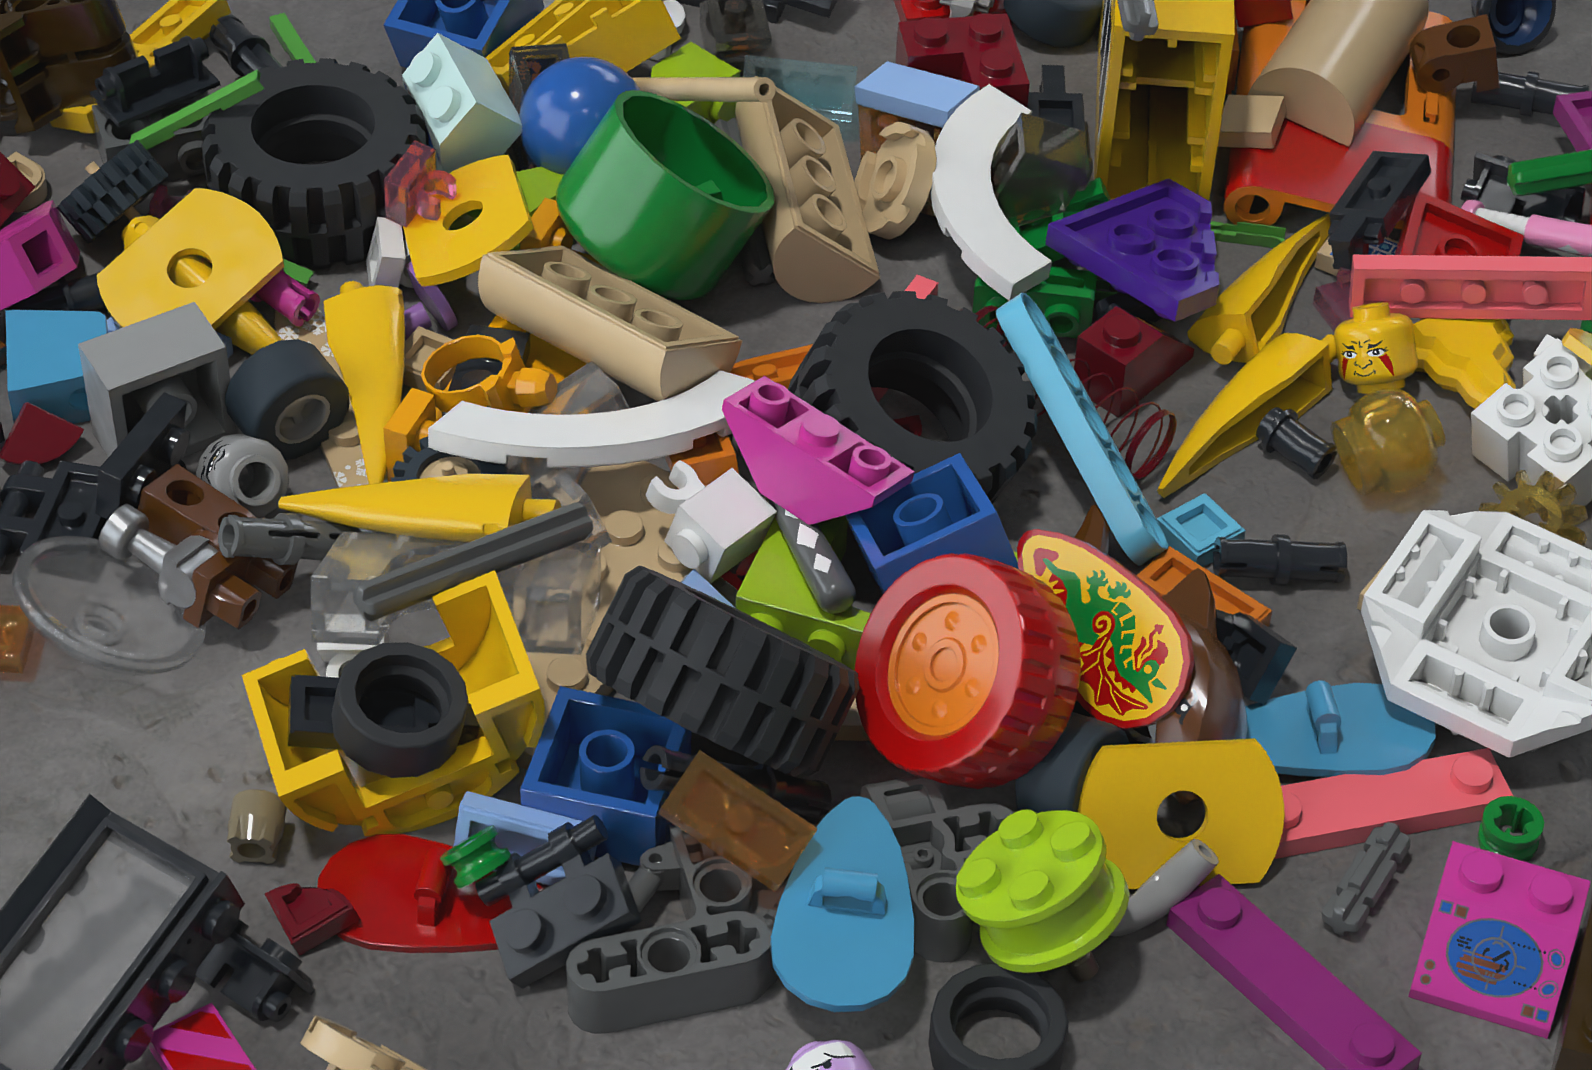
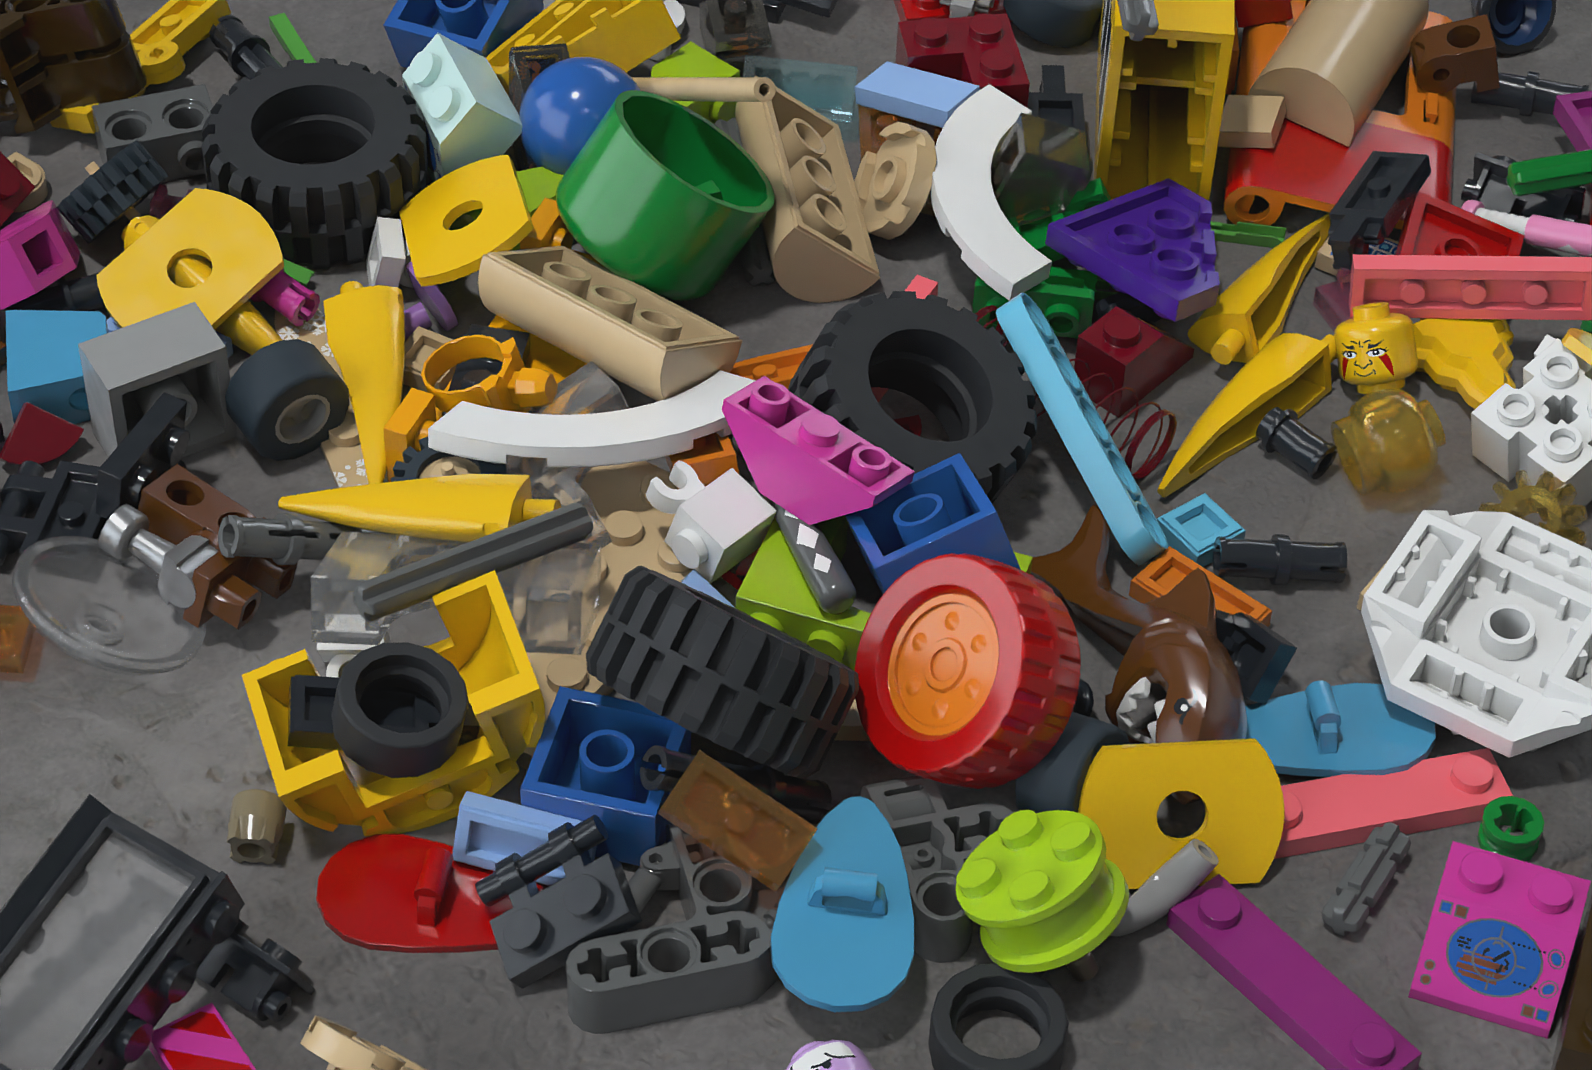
black hinge [90,36,220,128] -> none
bright green piece [129,69,265,150] -> none
light grey head [196,434,289,518] -> none
dark red tile [265,883,361,956] -> none
clear pink tile [384,140,457,227] -> none
green bush [440,825,511,889] -> none
shield [1017,529,1195,729] -> none

